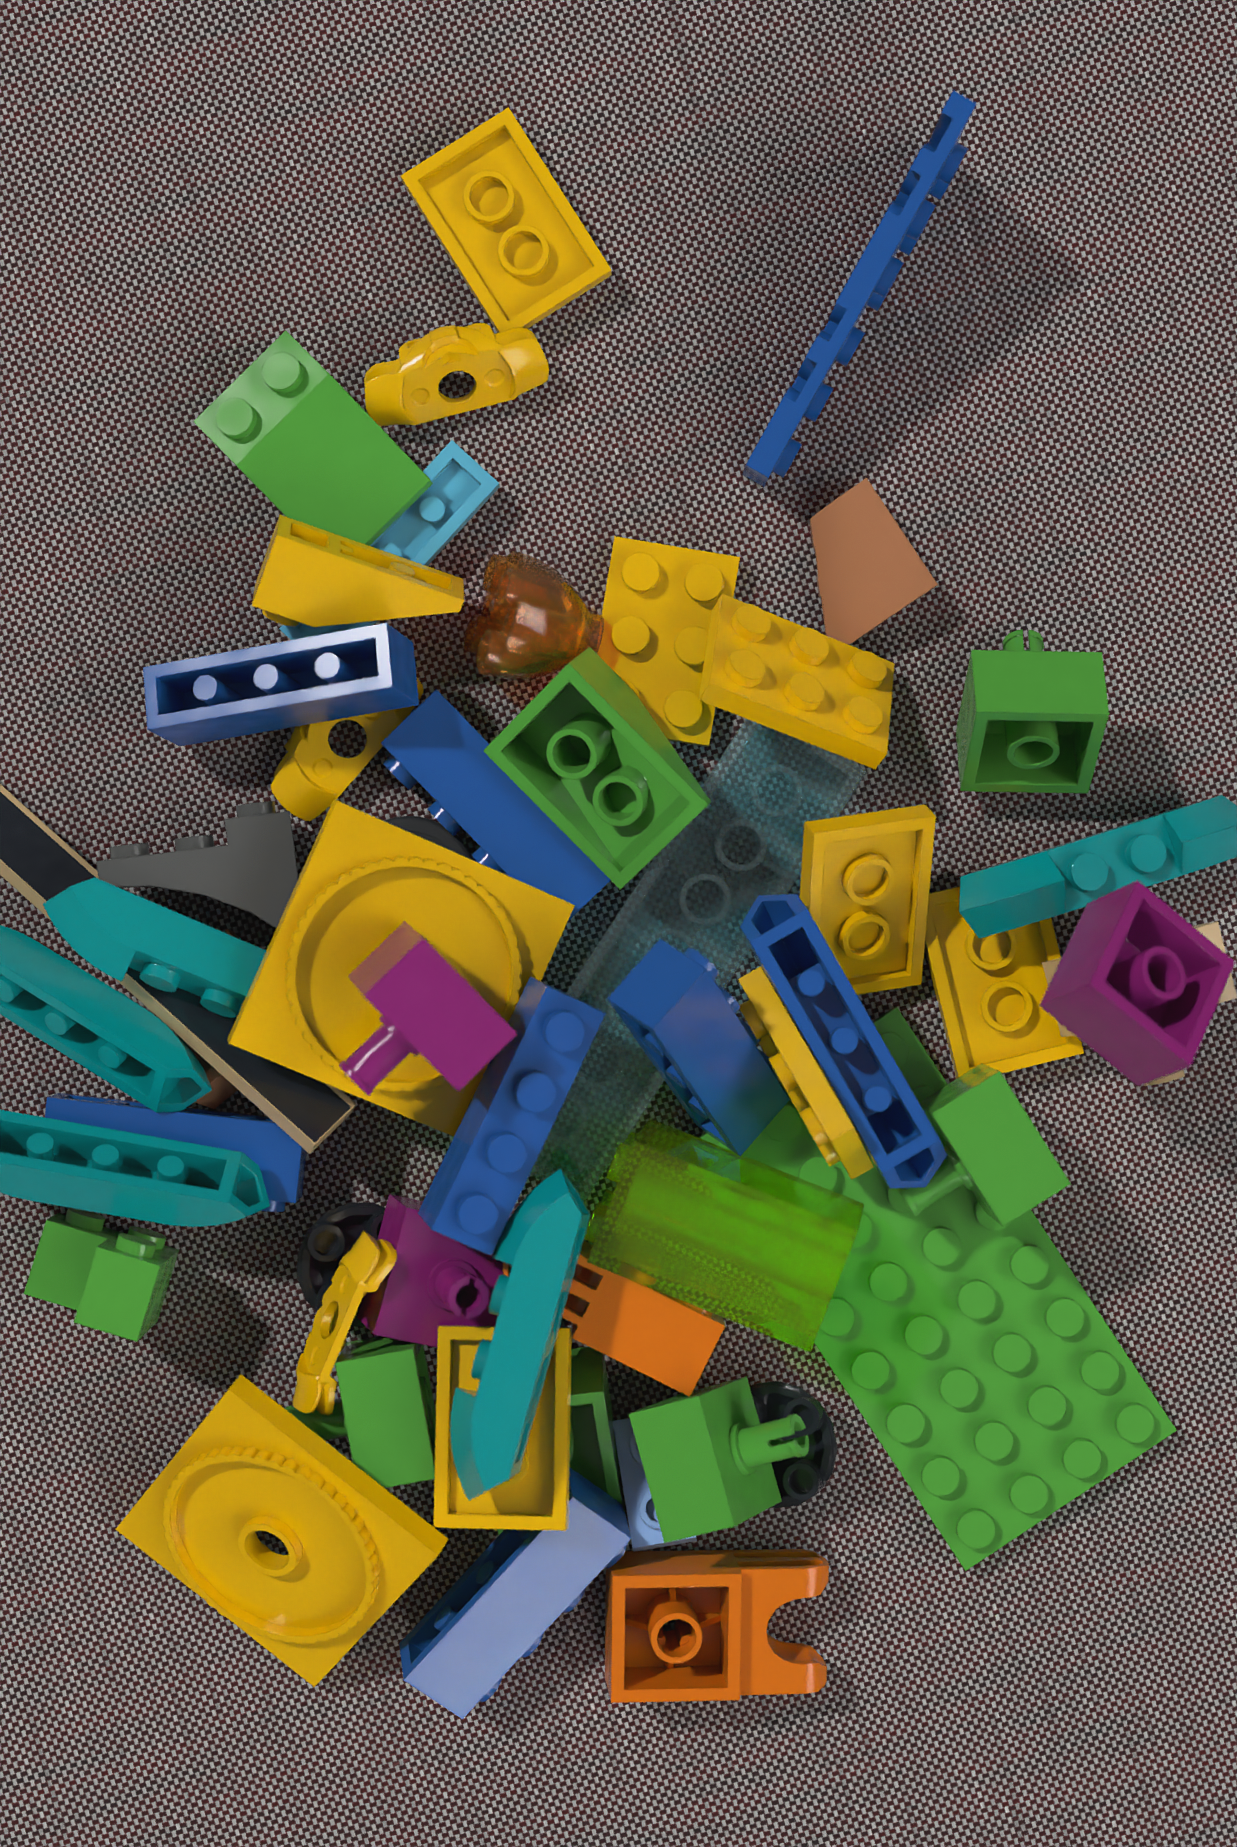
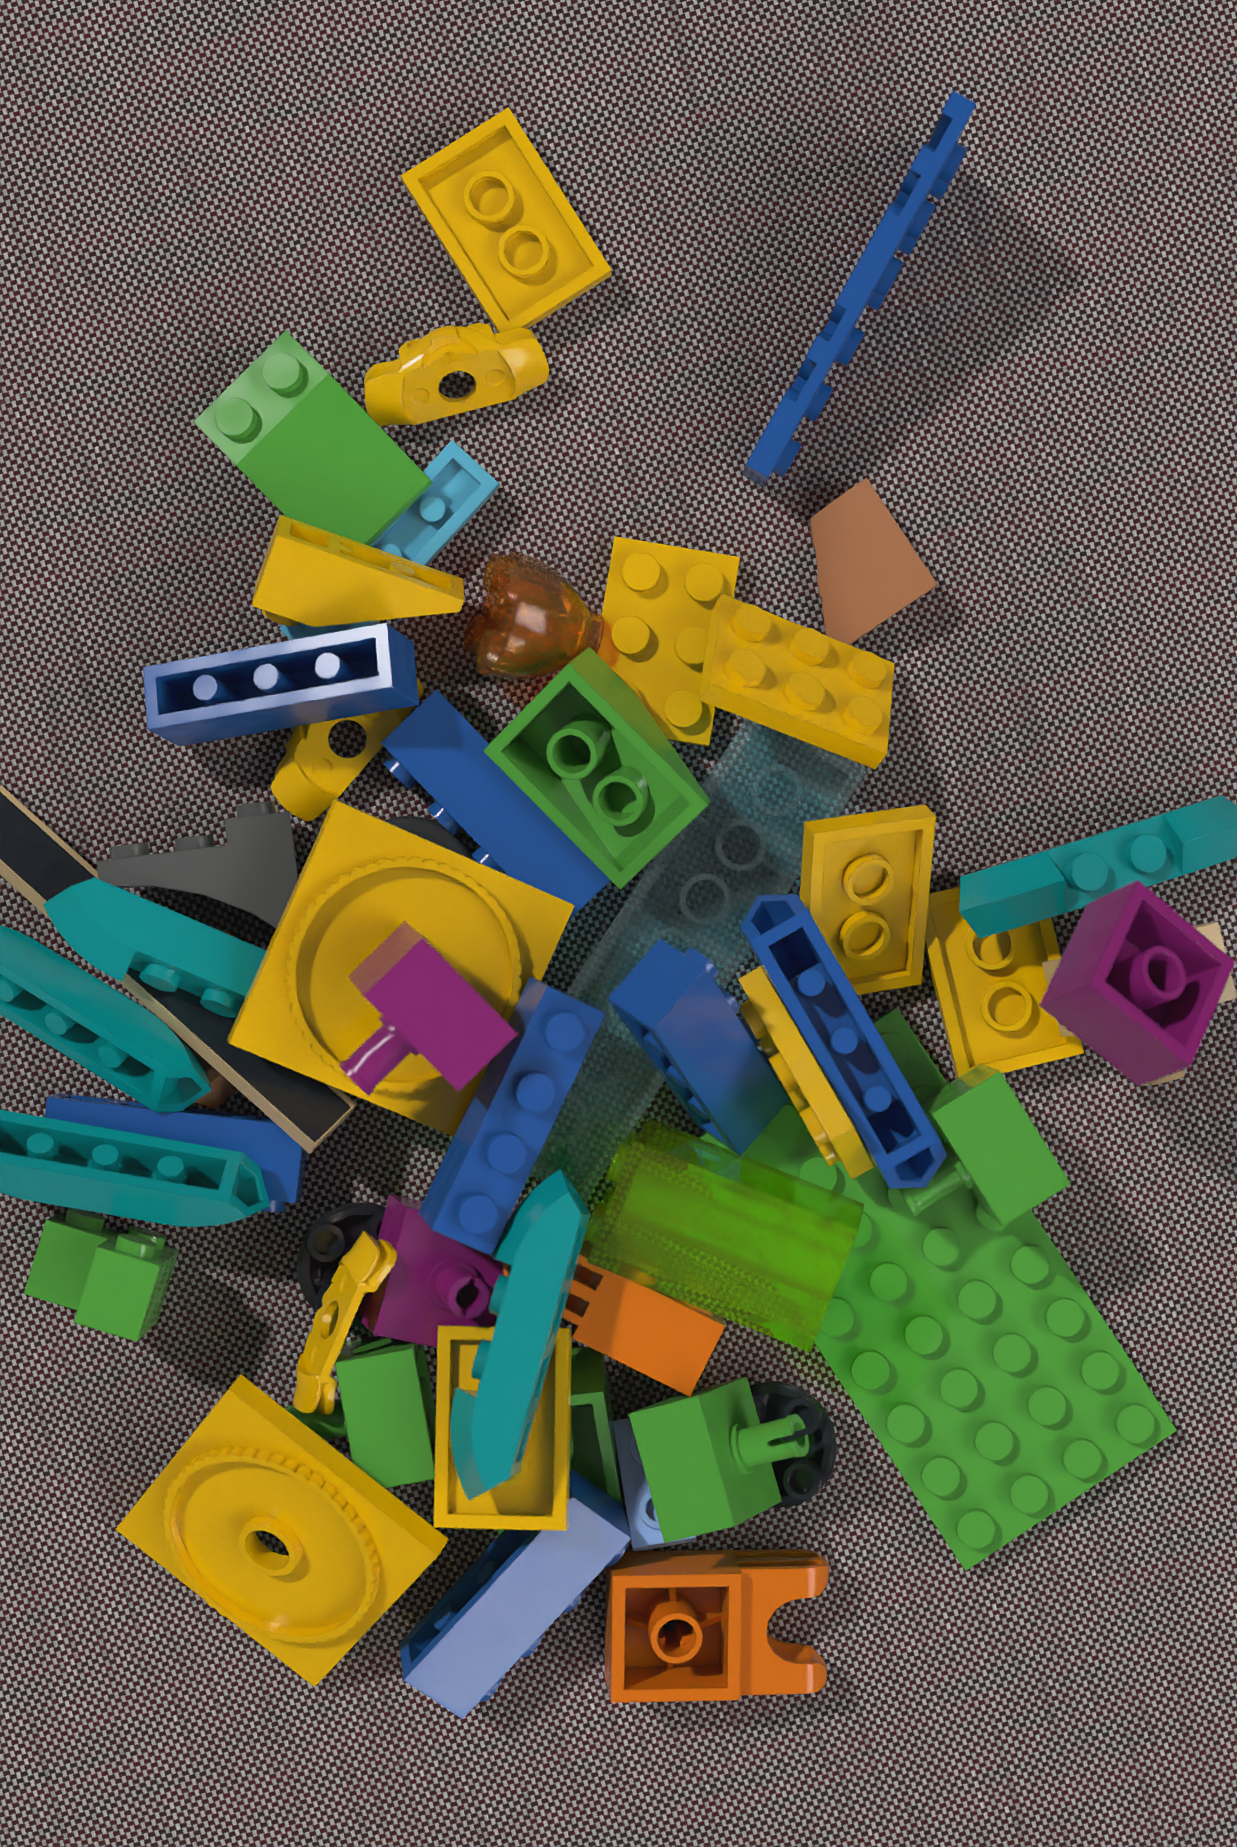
bright green brick [956,629,1109,793] -> none

